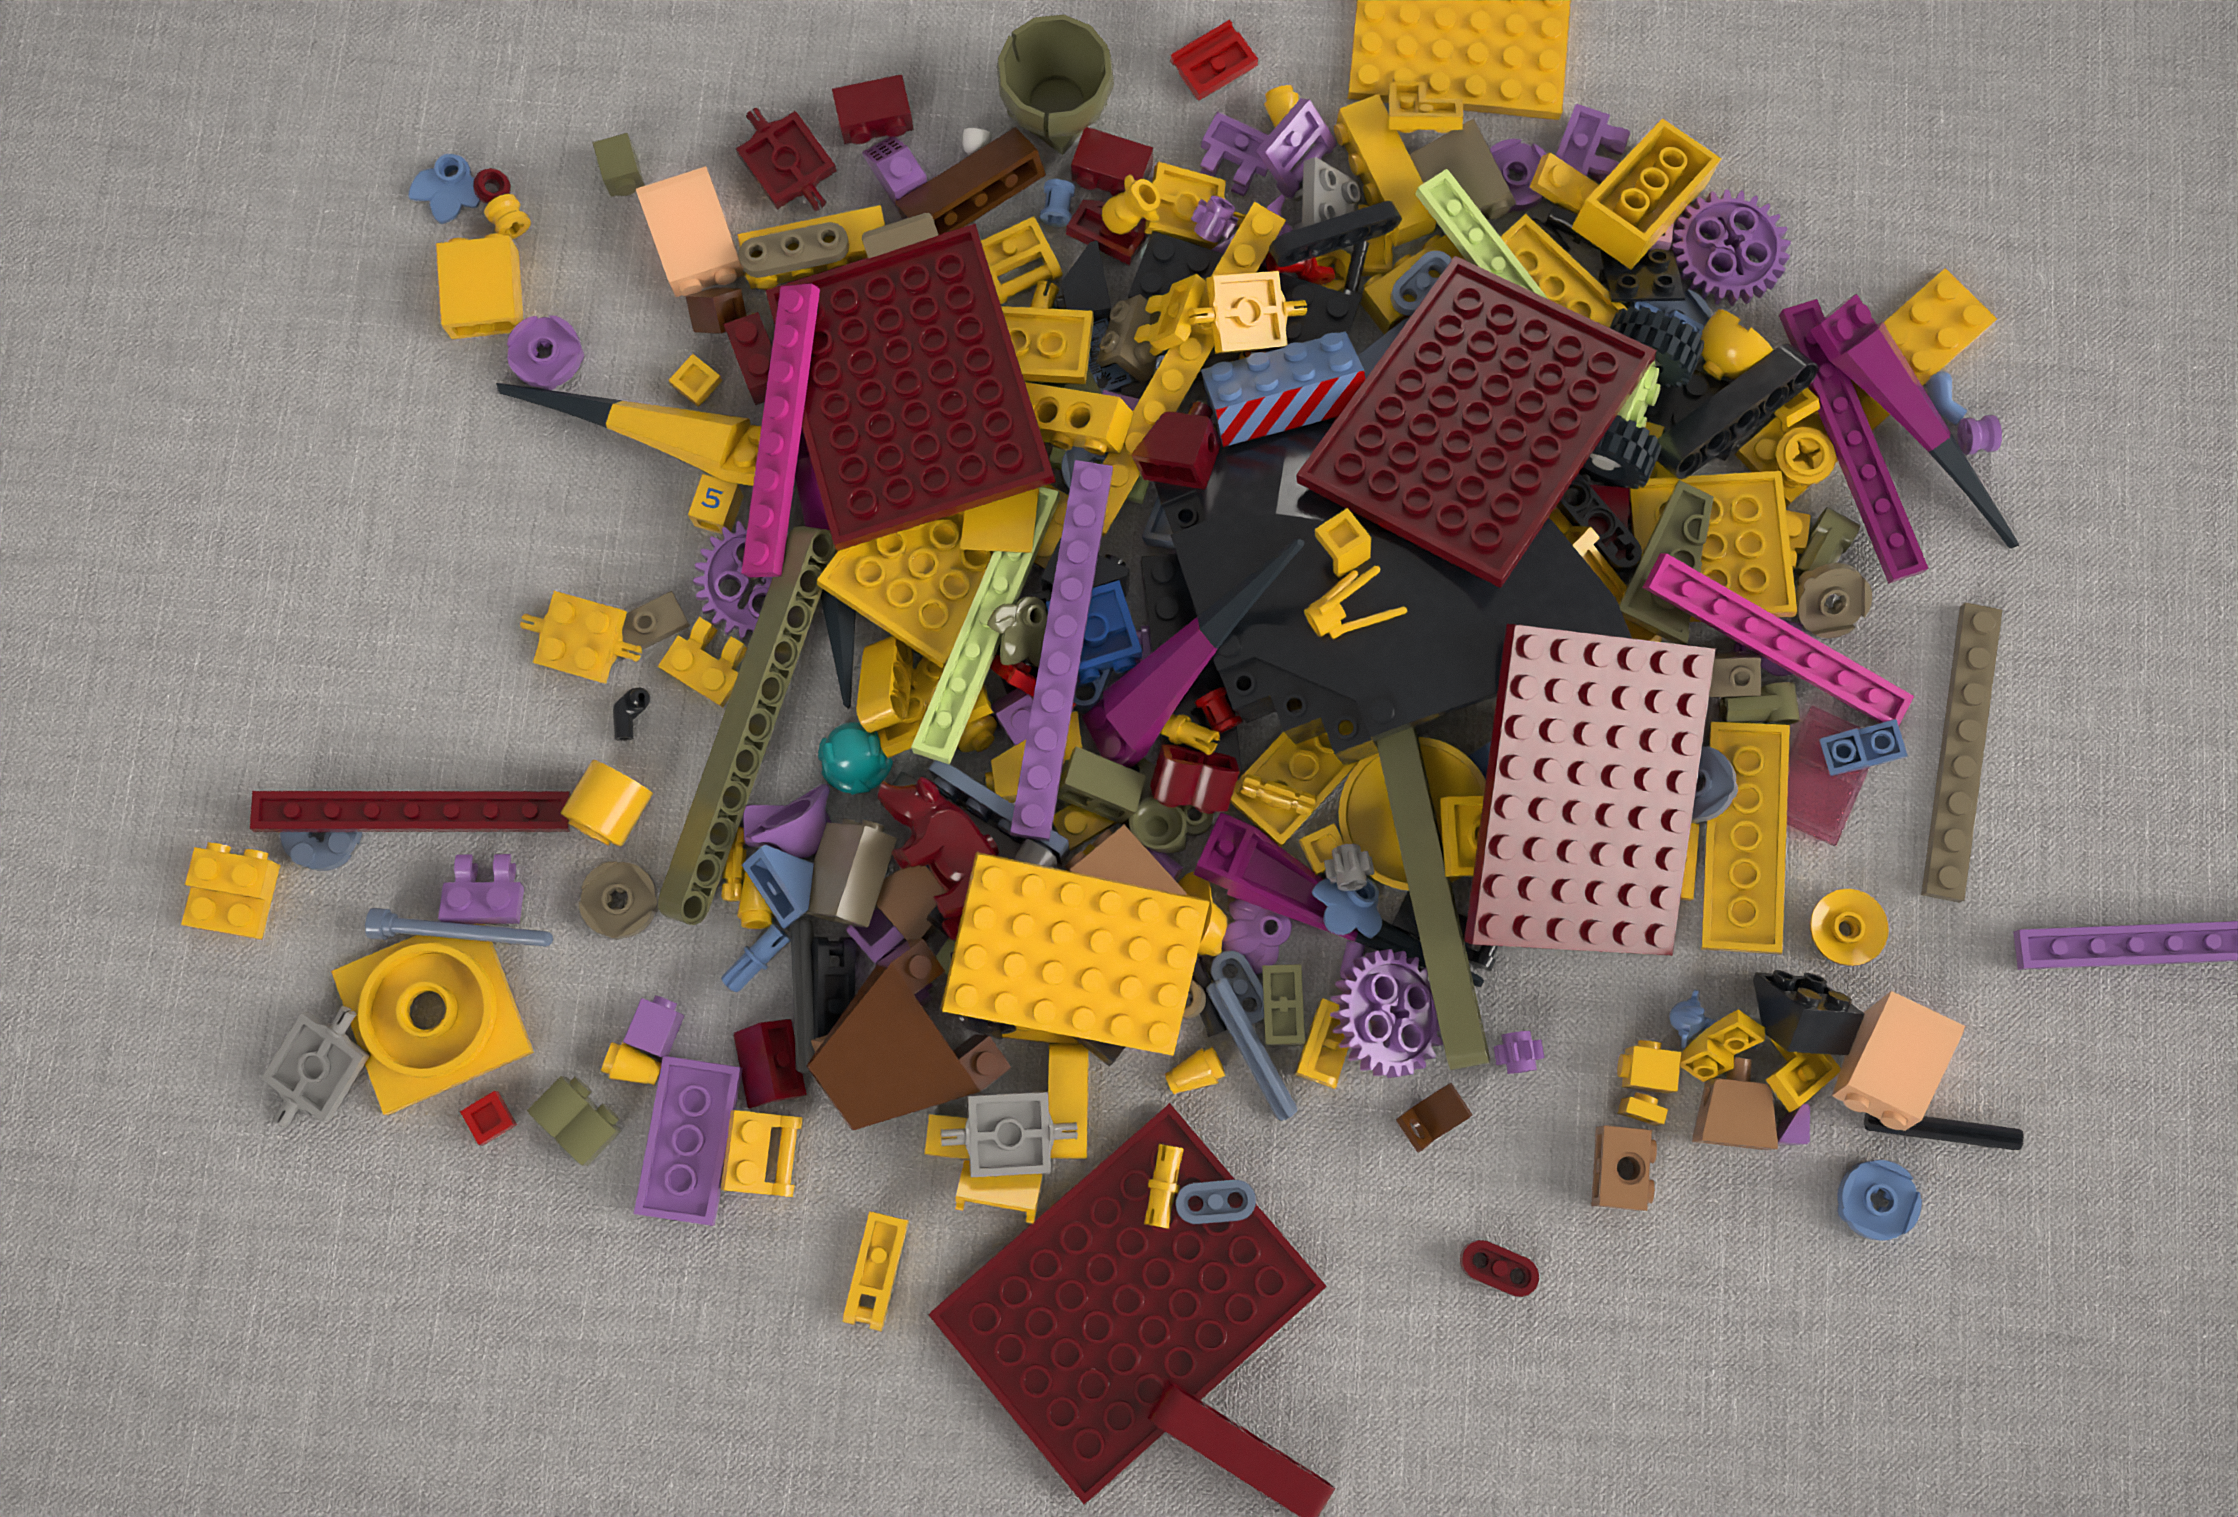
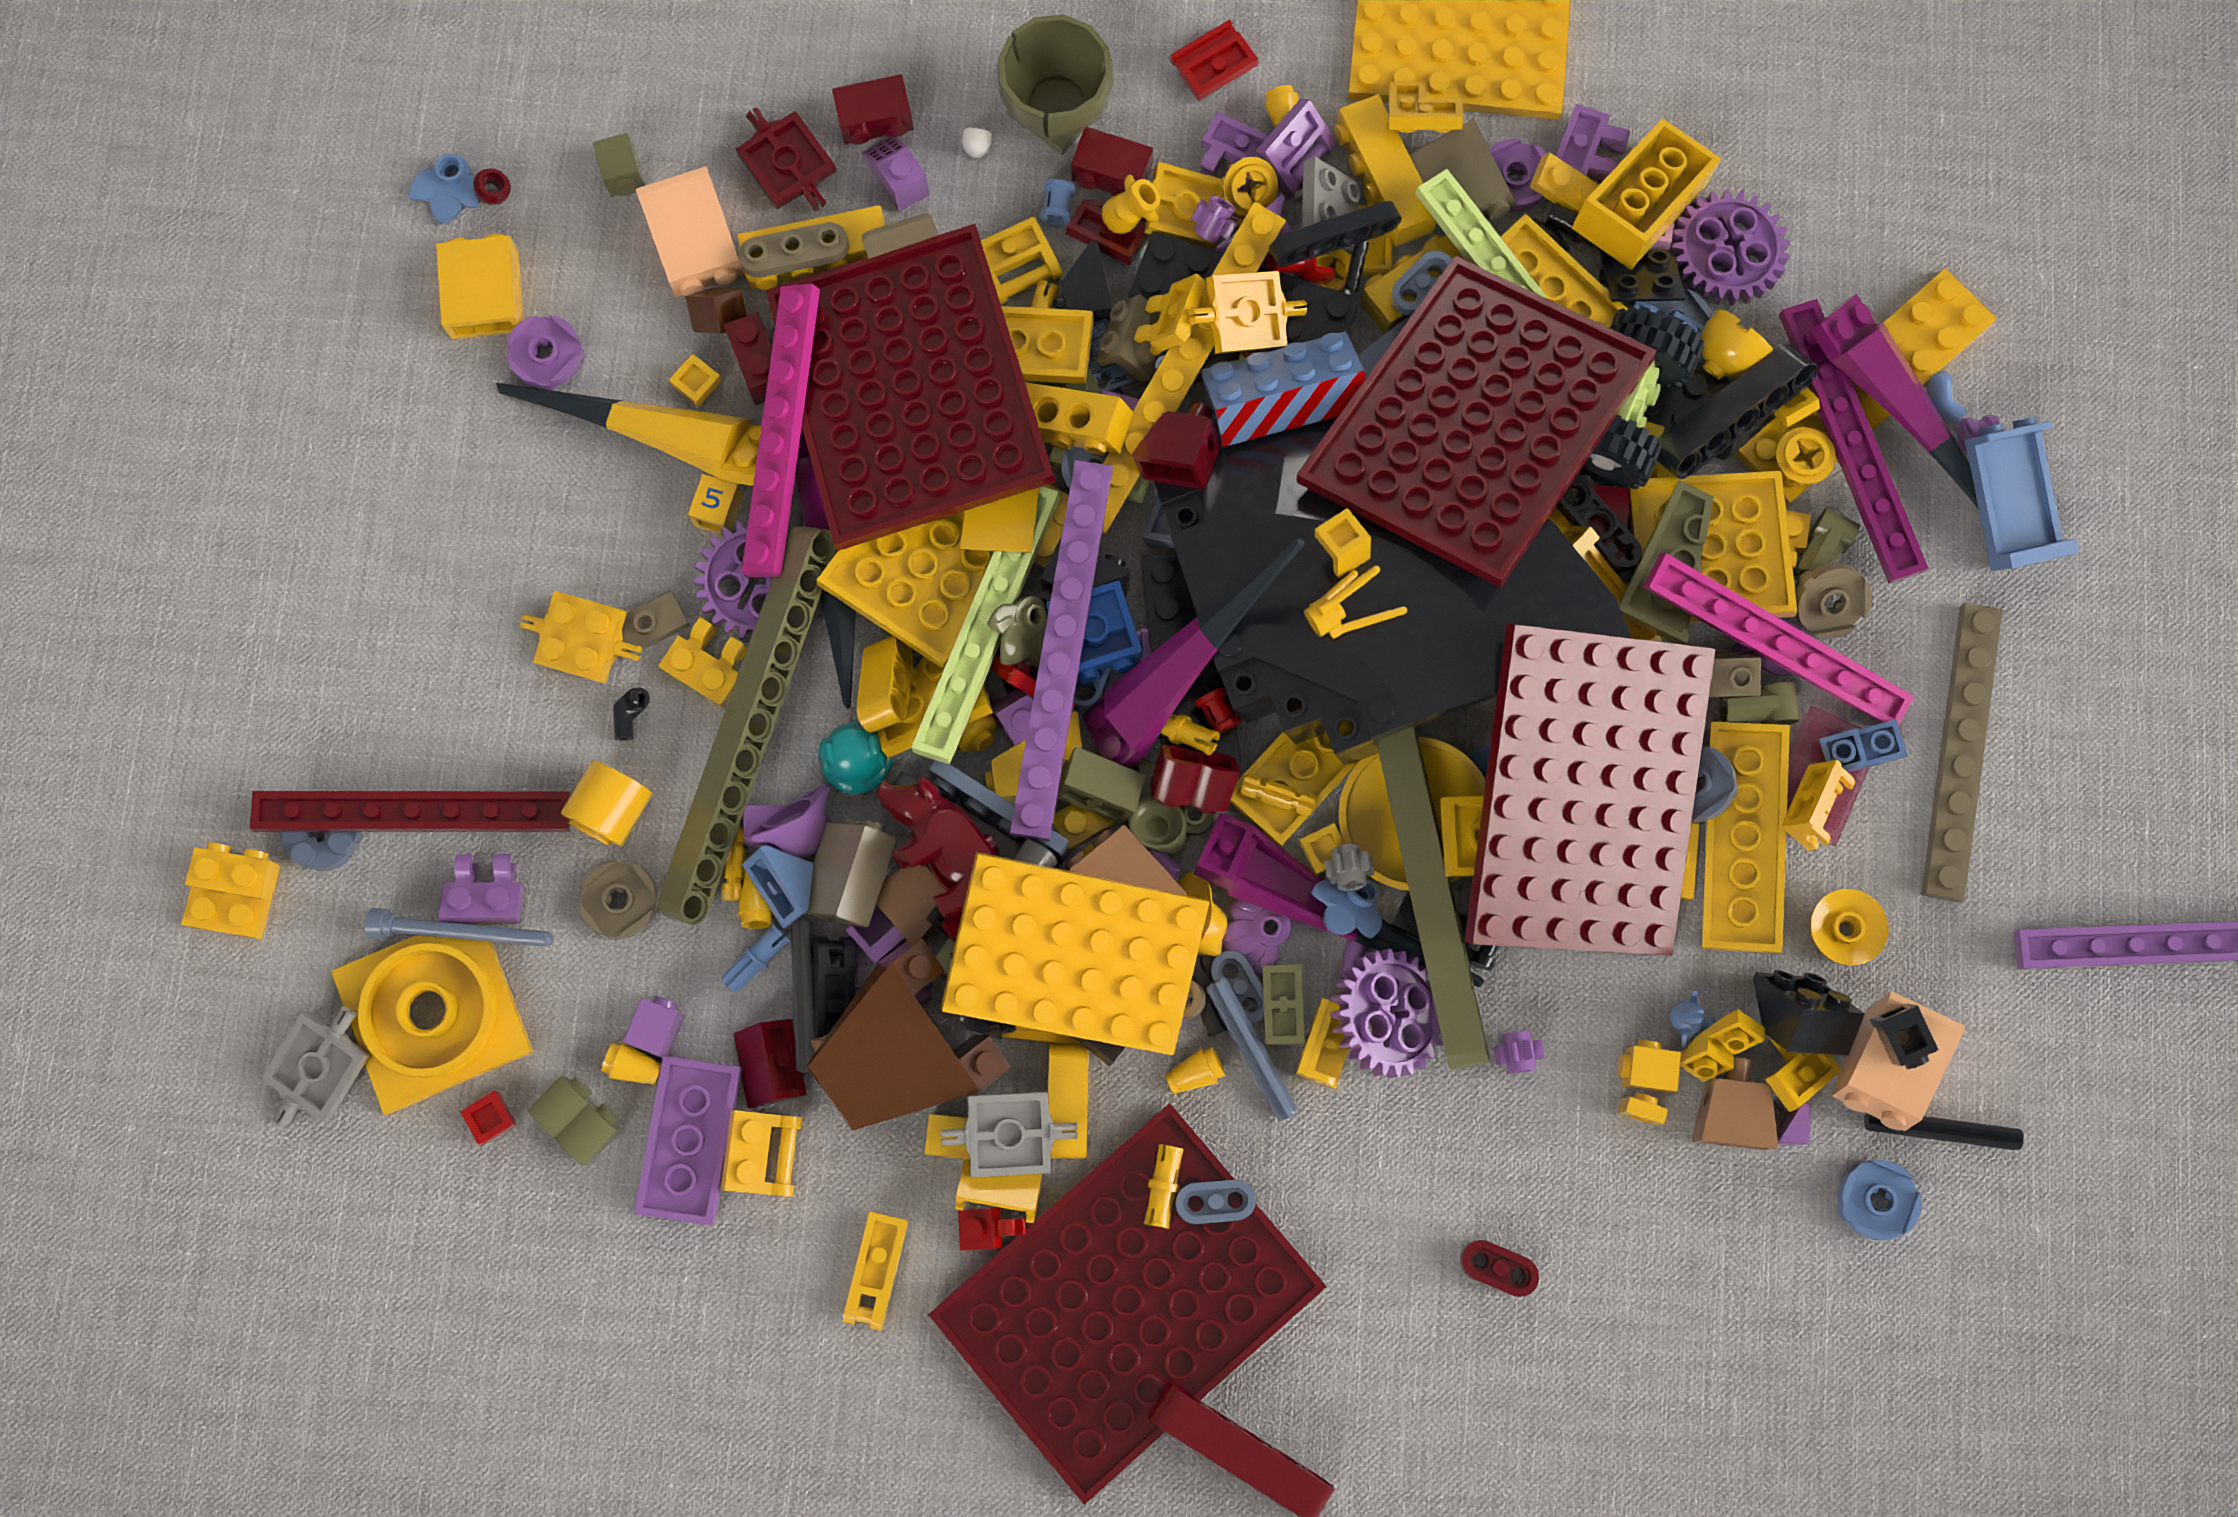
yellow wheel [484,194,531,239] -> none
reddish brown brick [895,127,1046,235] -> none
reddish brown bracket [1396,1083,1473,1153] -> none
medium nougat brick [1591,1125,1657,1211] -> none
none -> red plate [958,1208,1026,1251]
none -> yellow gear [1221,157,1278,216]
none -> yellow hinge [1781,760,1855,851]
none -> black brick [1870,1003,1939,1069]
none -> medium blue panel [1965,416,2079,571]

